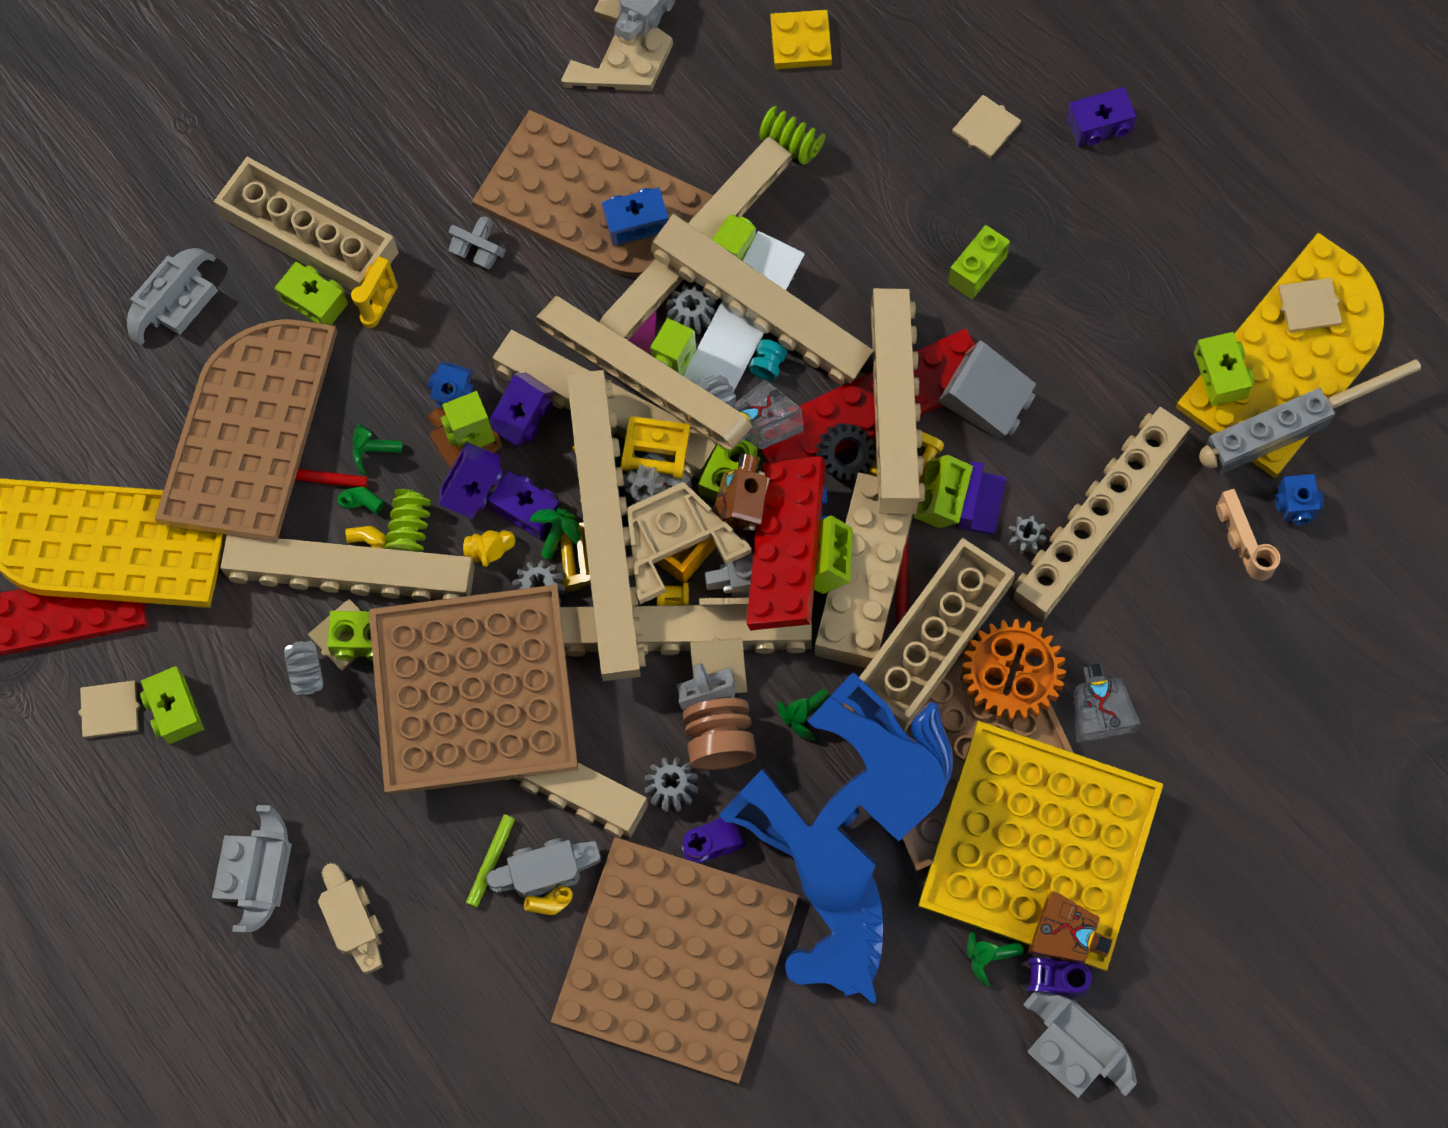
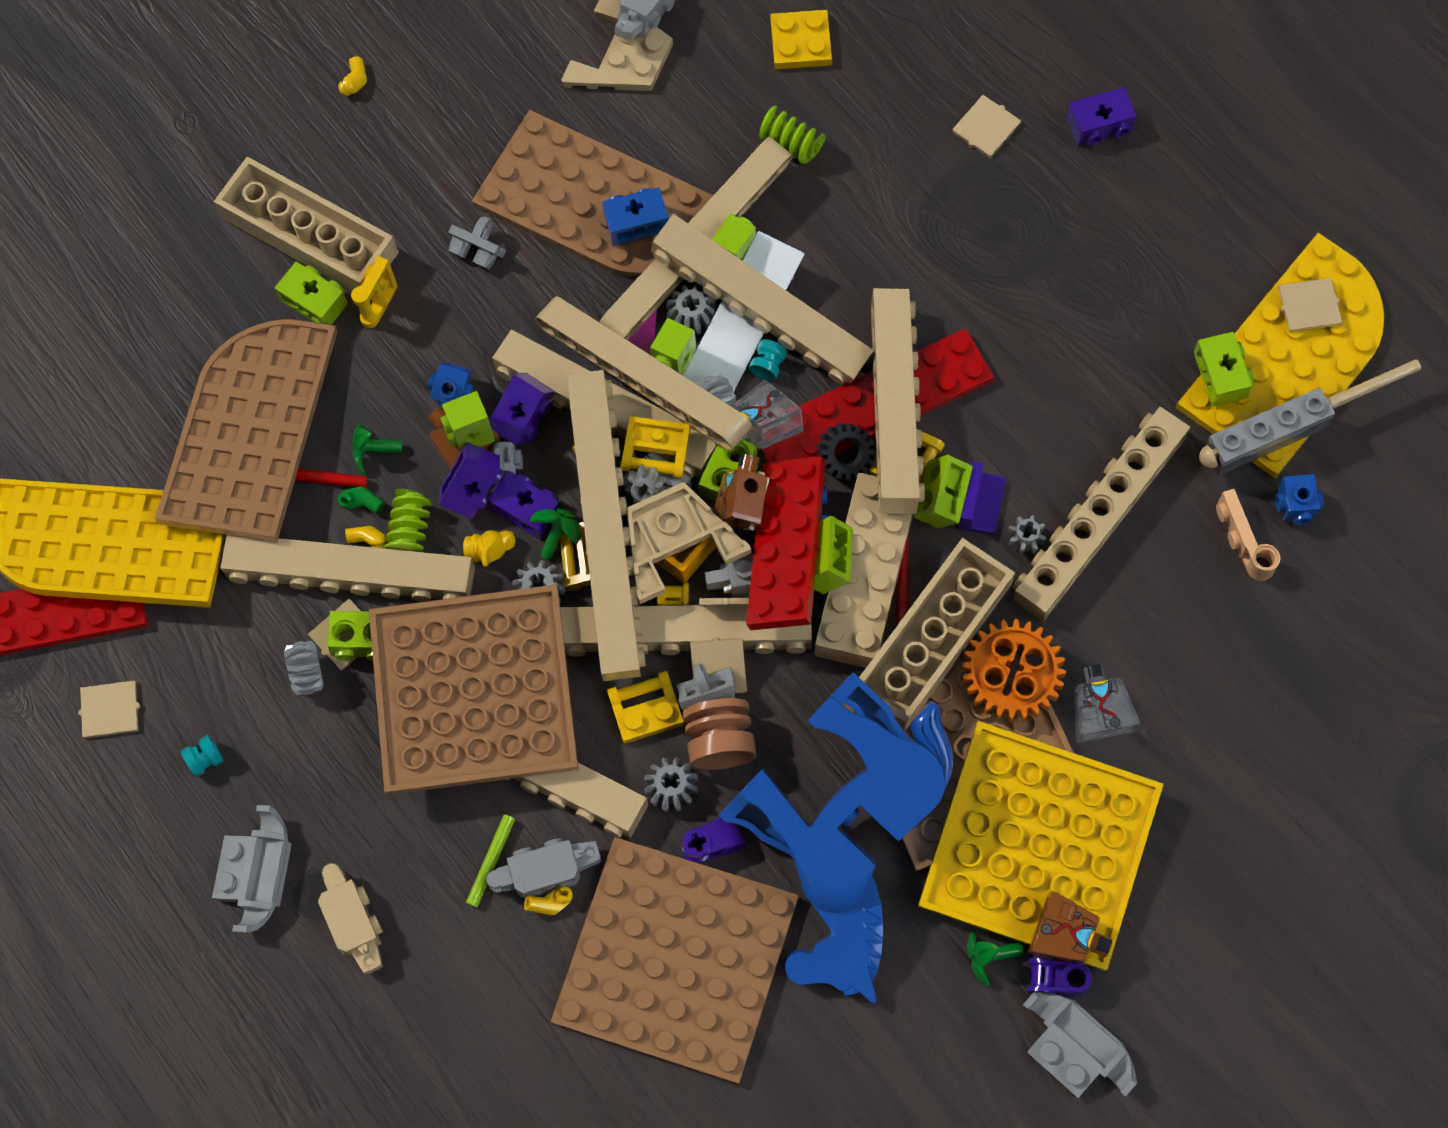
light grey plate [127,248,218,346] -> none
lime brick [140,666,205,745] -> none
green plant [777,689,830,741] -> none
light grey slope [938,340,1036,440] -> none
lime brick [948,225,1010,299] -> none
none -> teal wheel [180,734,224,777]
none -> yellow arm [338,56,367,96]
none -> light grey gear [490,442,523,479]
none -> yellow plate [607,671,684,744]

